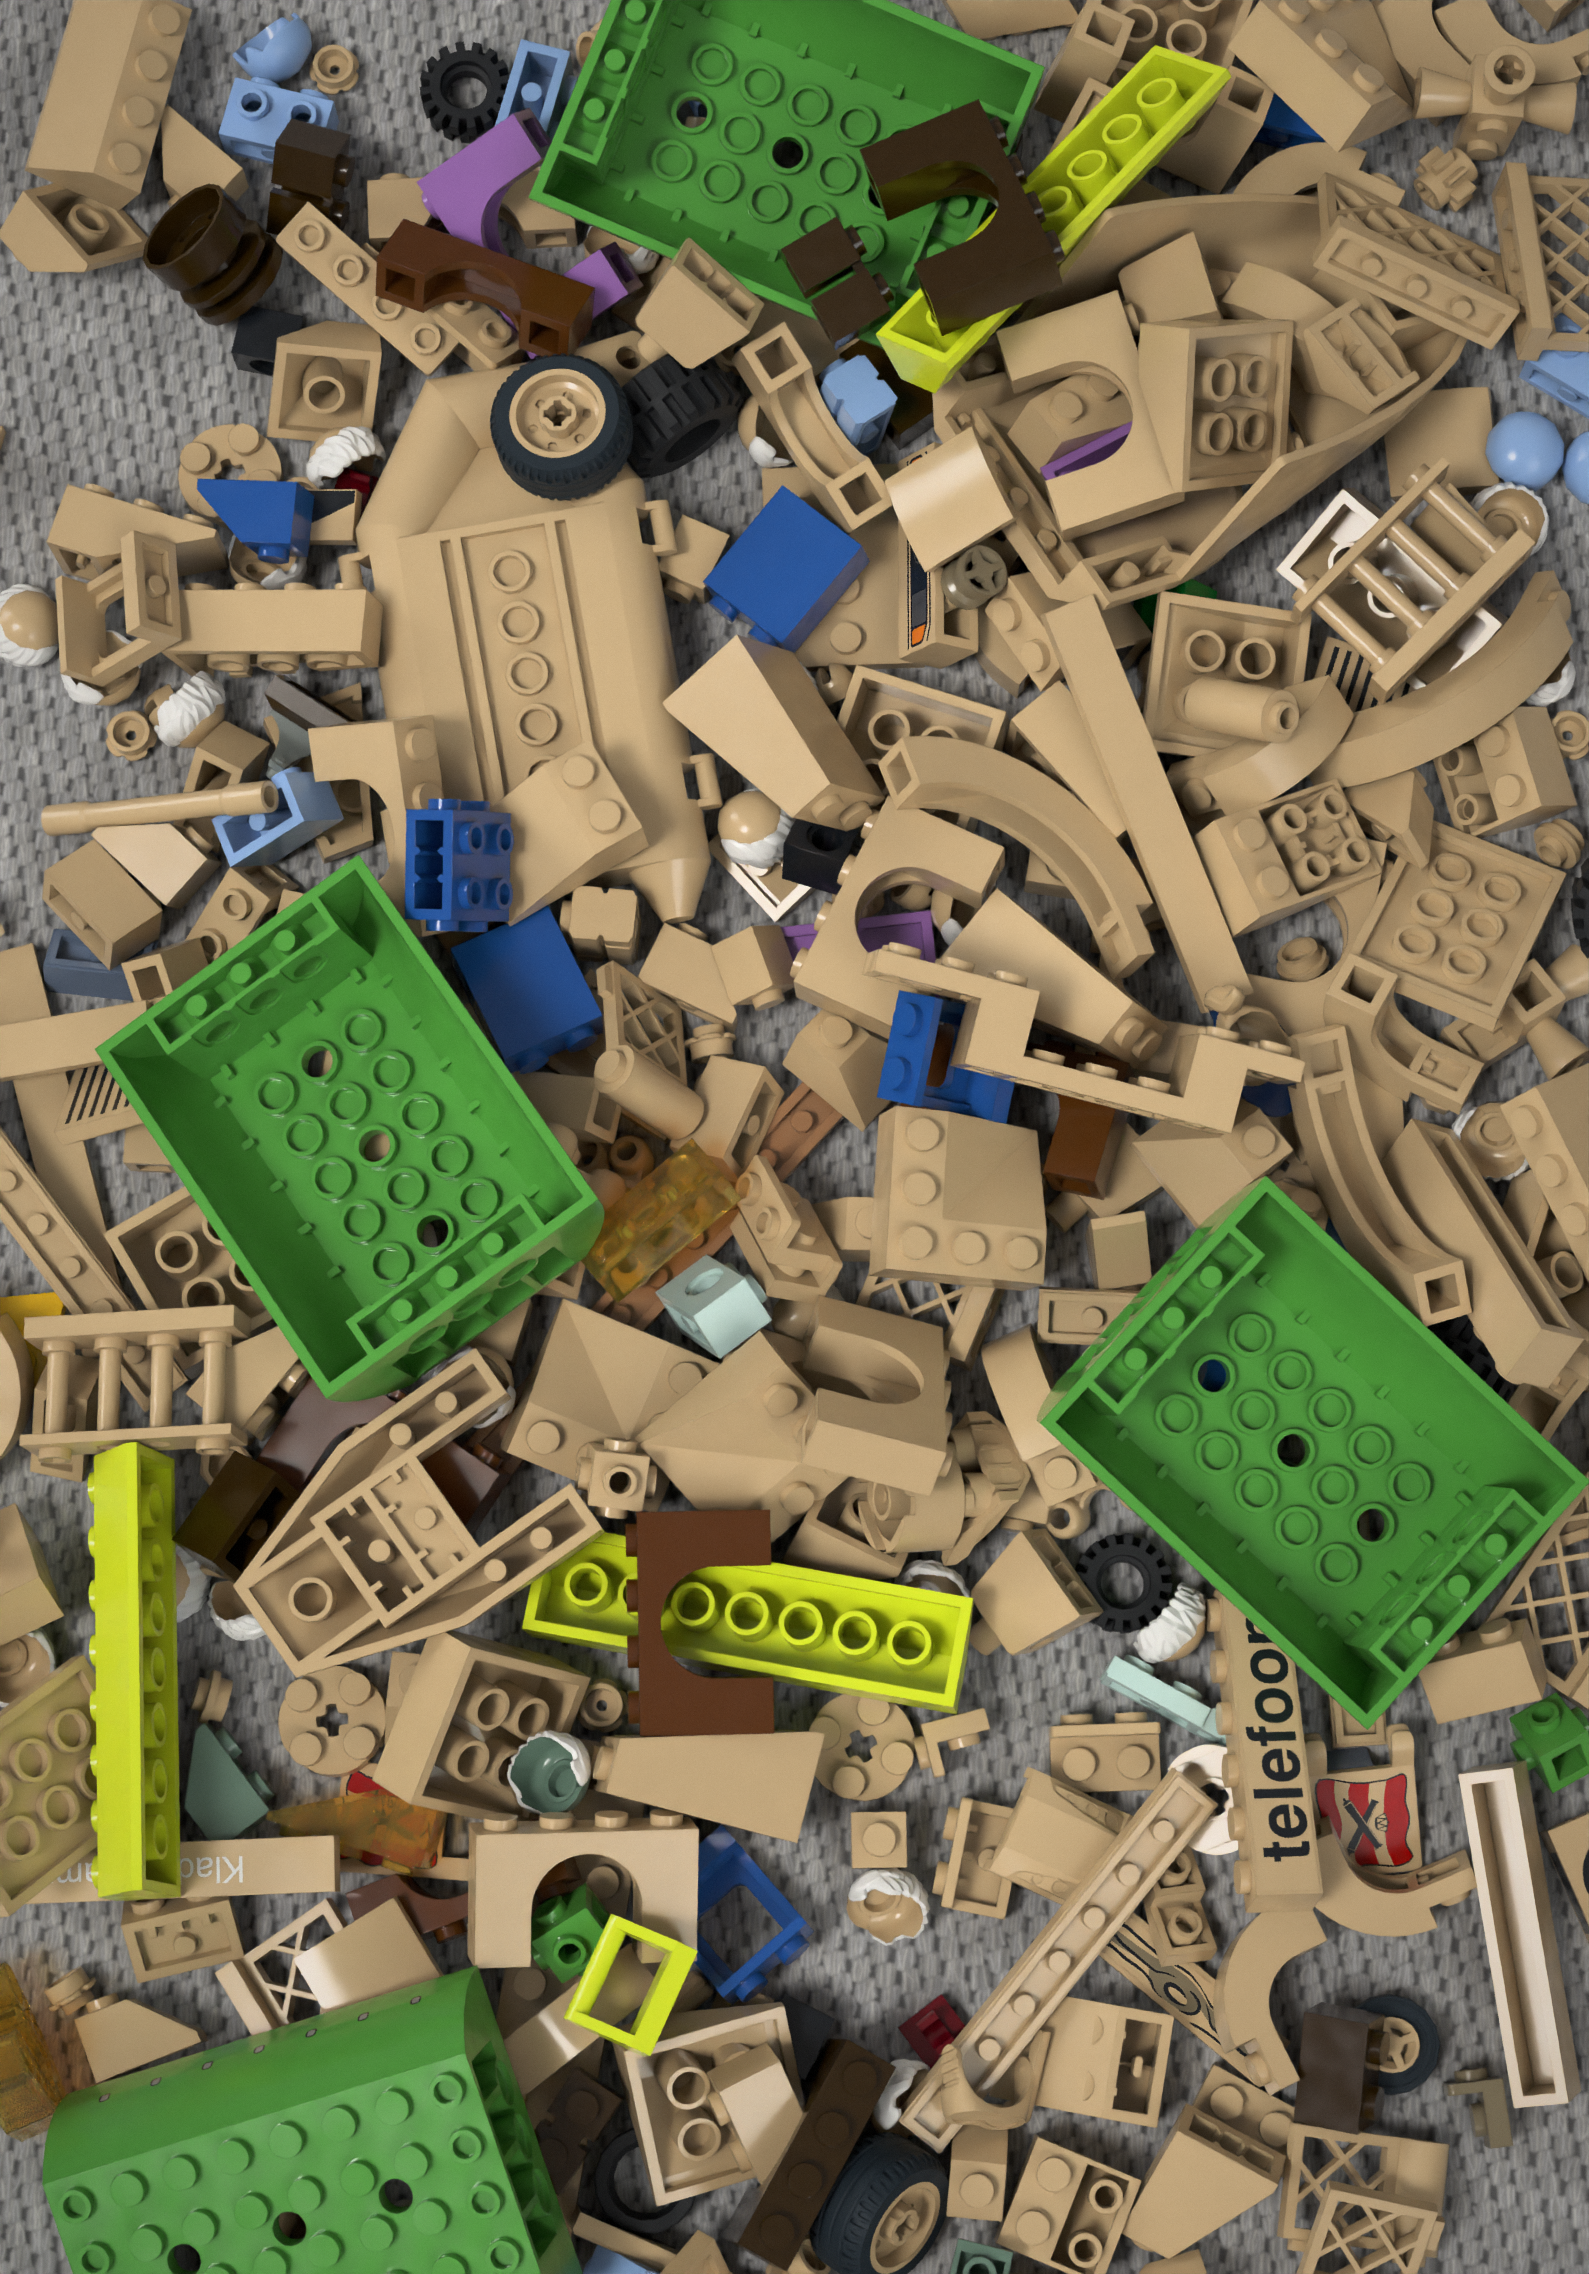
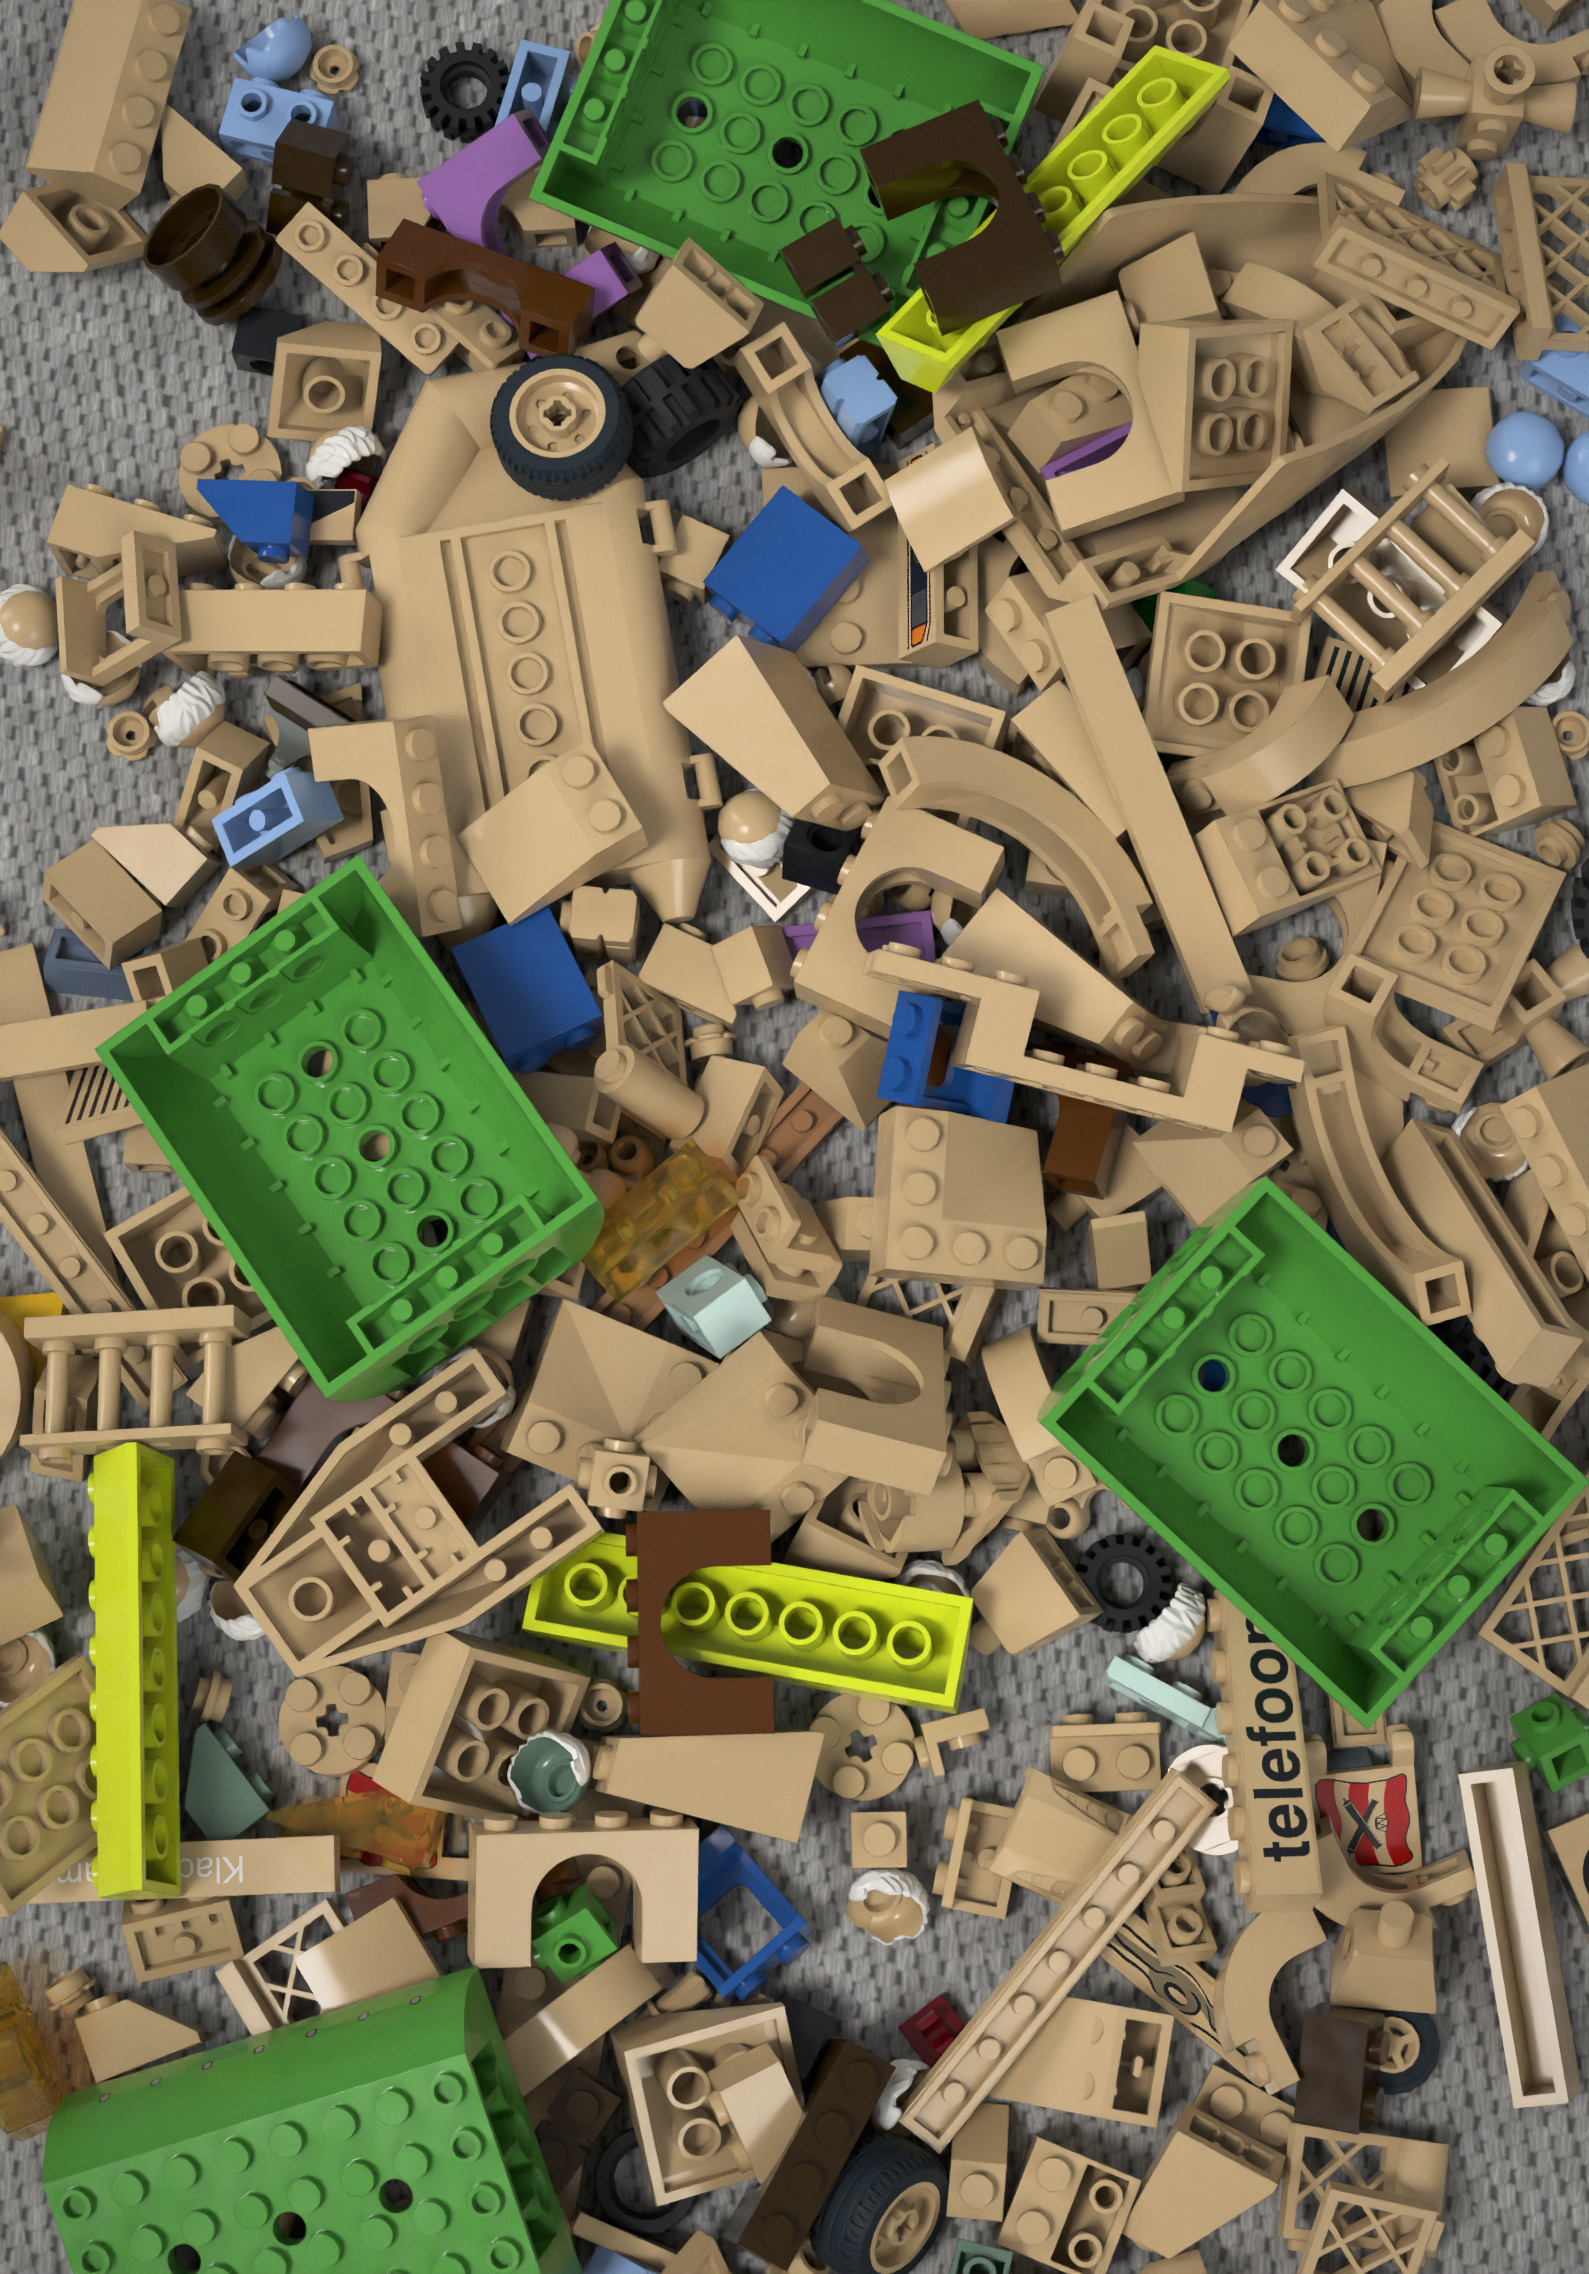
tan piece [41,780,279,836] -> none
blue brick [405,799,514,932] -> none
neon yellow tile [563,1914,698,2057] -> none
tan helmet [940,2029,1051,2130] -> none
dark tan wheel [941,545,1008,610] -> none
tan brick [1184,676,1299,744] -> none
tan brick [1418,1618,1548,1725] -> none
dark tan bracket [1442,2067,1513,2149] -> none
none -> tan torso [1330,1901,1437,2014]

